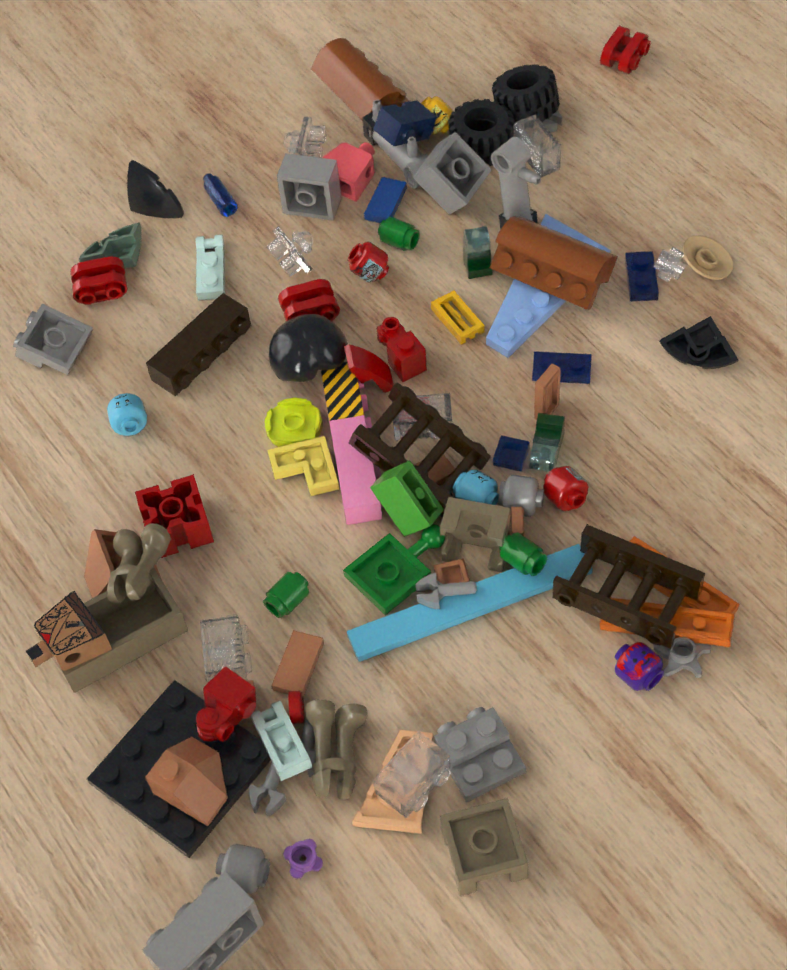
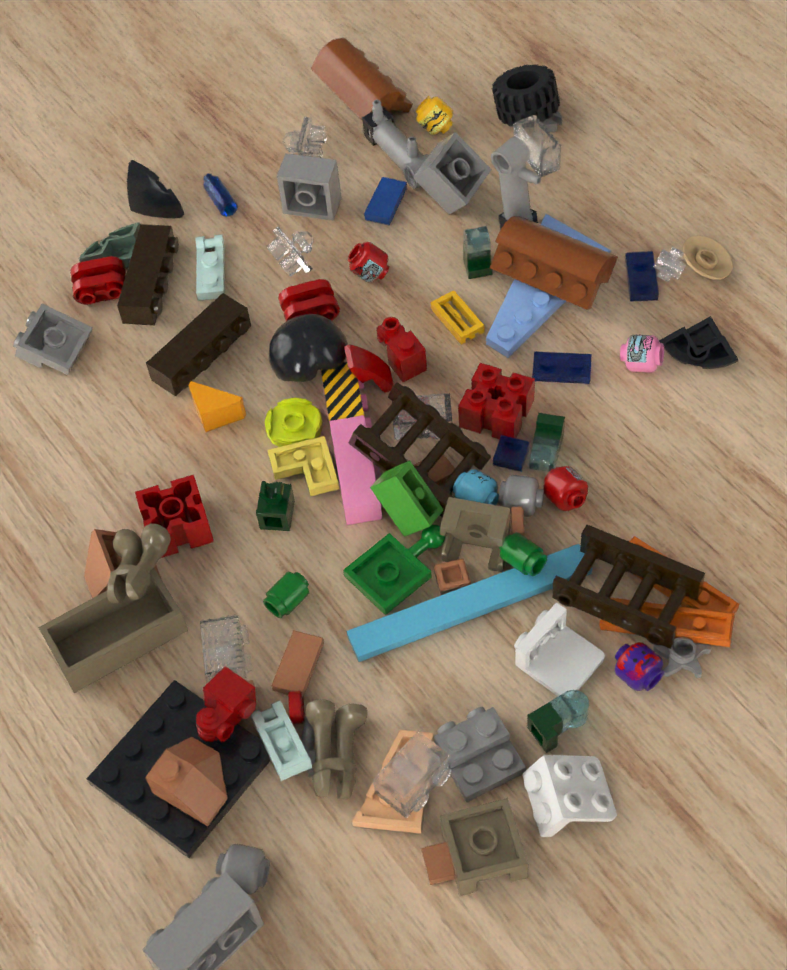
torso [25,591,112,671] -> none
medium azure head [107,393,147,436] -> none
light grey bar [249,763,286,817] -> none
medium lavender plate [283,839,323,879] -> none
coral torso [322,142,375,202] -> none
dark blue brick [373,100,437,147] -> none
green brick [378,217,420,251] -> none
light grey bar [416,573,477,609] -> none
black tyre [449,99,514,166] -> none
nougat tile [534,363,561,420] -> none
red brick [600,26,651,74] -> none
none -> dark brown brick [117,224,179,325]
none -> light orange slope [188,381,246,432]
none -> dark green brick [256,481,295,531]
none -> nougat tile [421,842,455,885]
none -> red brick [458,363,535,444]
none -> white bracket [514,602,605,701]
none -> white bracket [522,755,617,837]
none -> leg [527,690,589,753]
none -> bright pink head [620,334,664,373]

